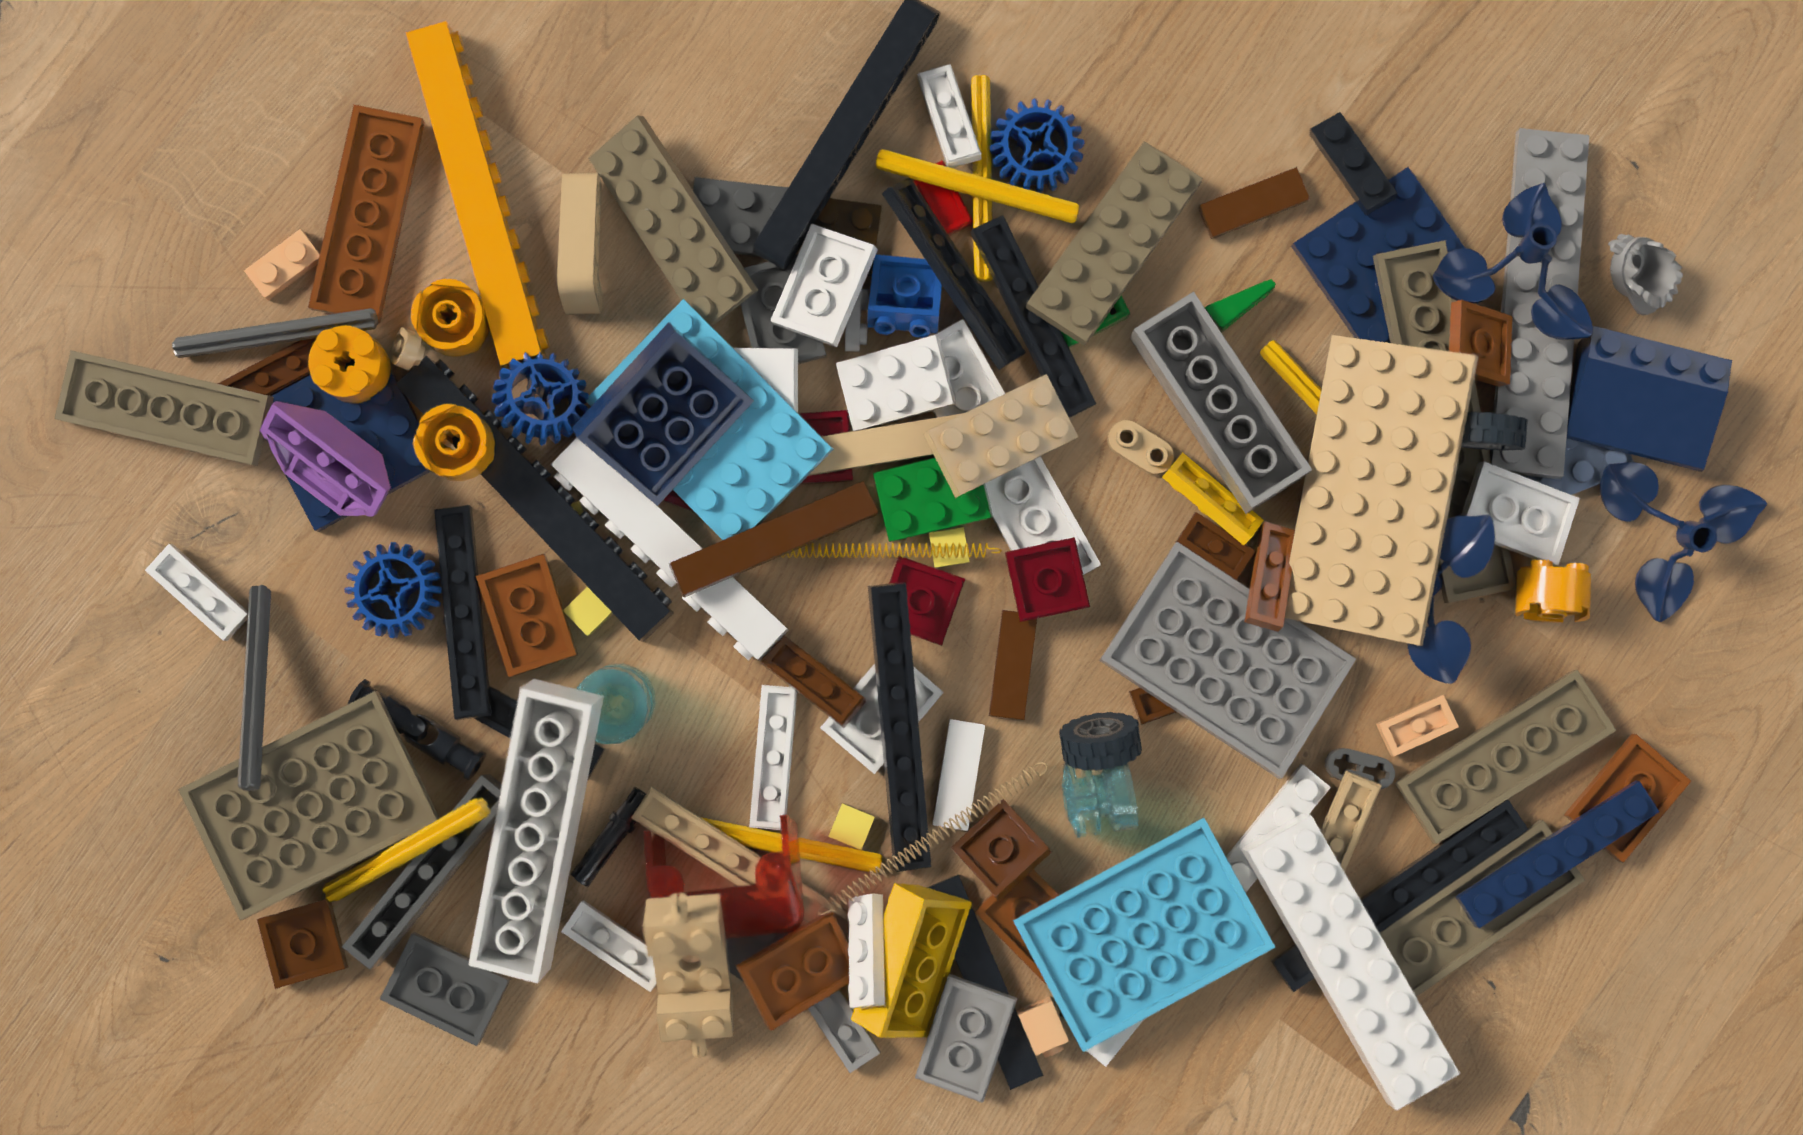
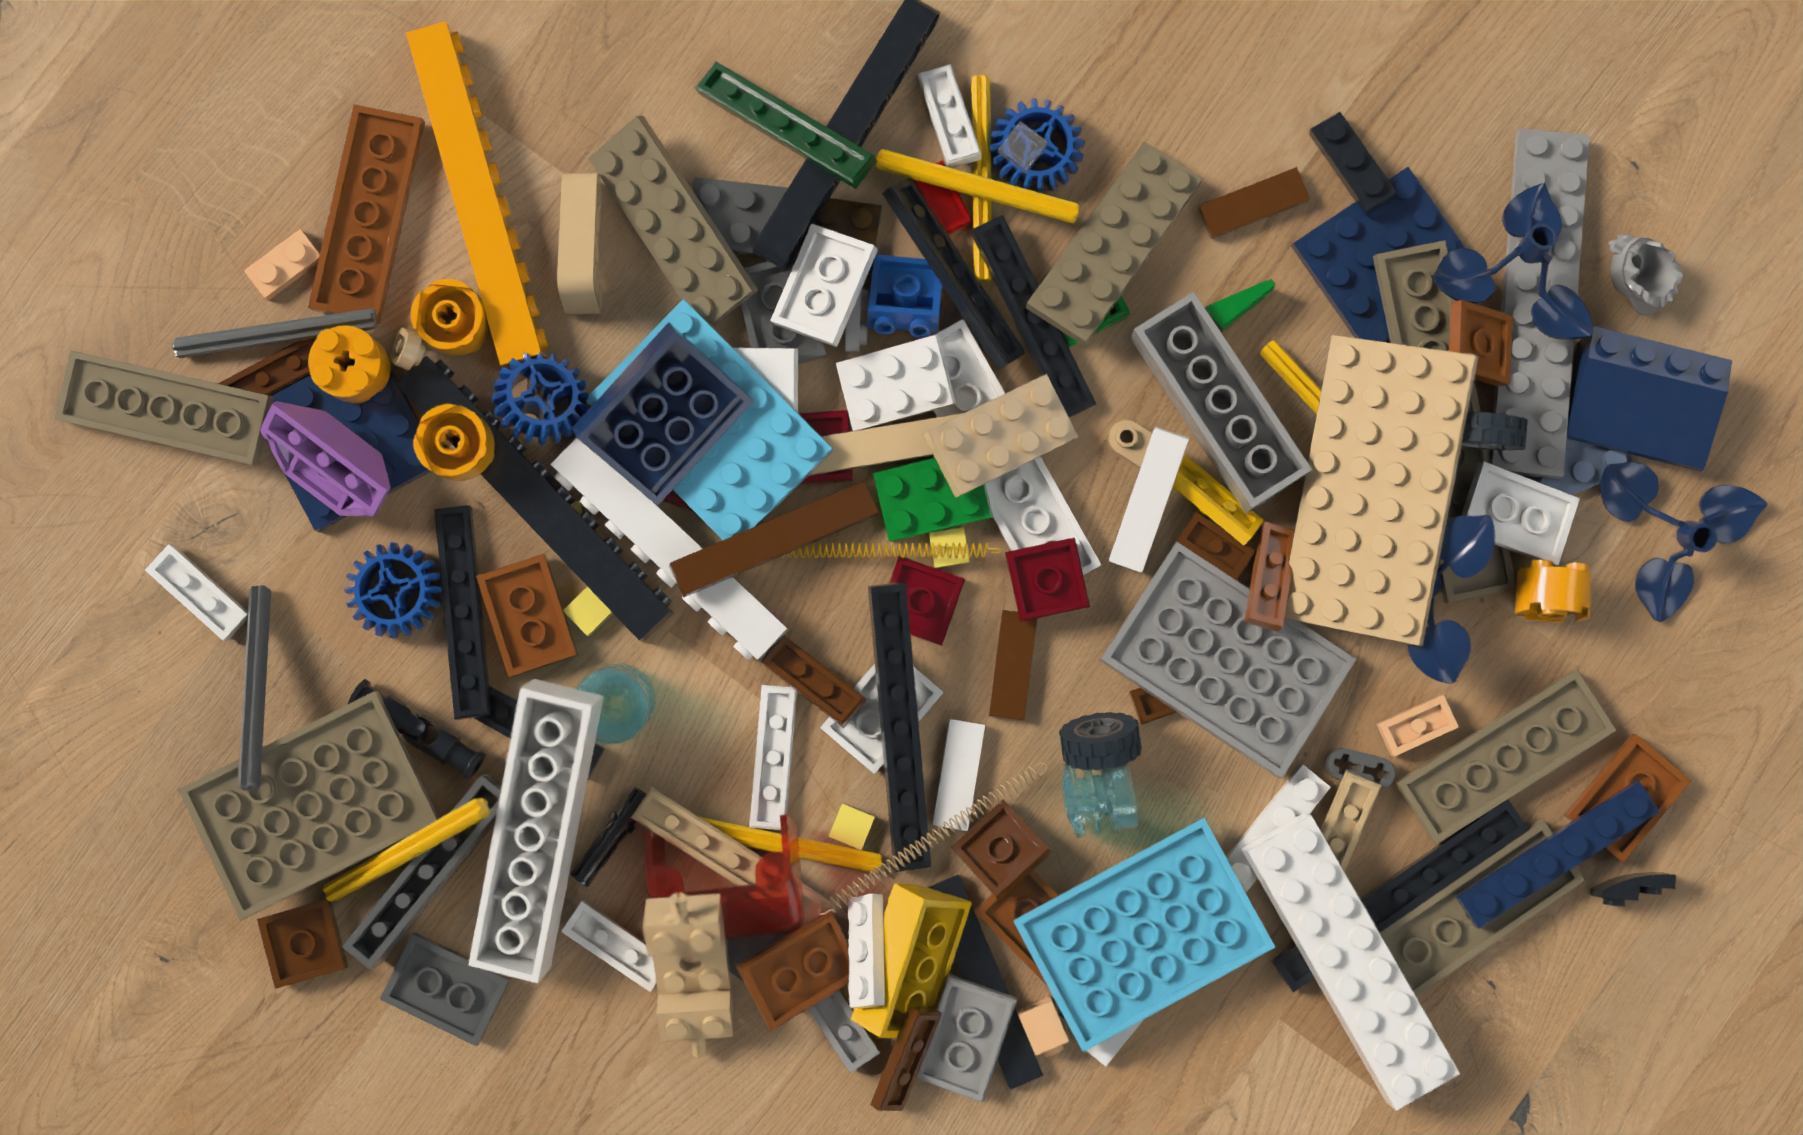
none -> dark green tile [695,61,877,189]
none -> reddish brown tile [870,1006,942,1111]
none -> clear tile [998,122,1048,173]
none -> white tile [1109,427,1189,573]
none -> black slope [1591,872,1676,907]

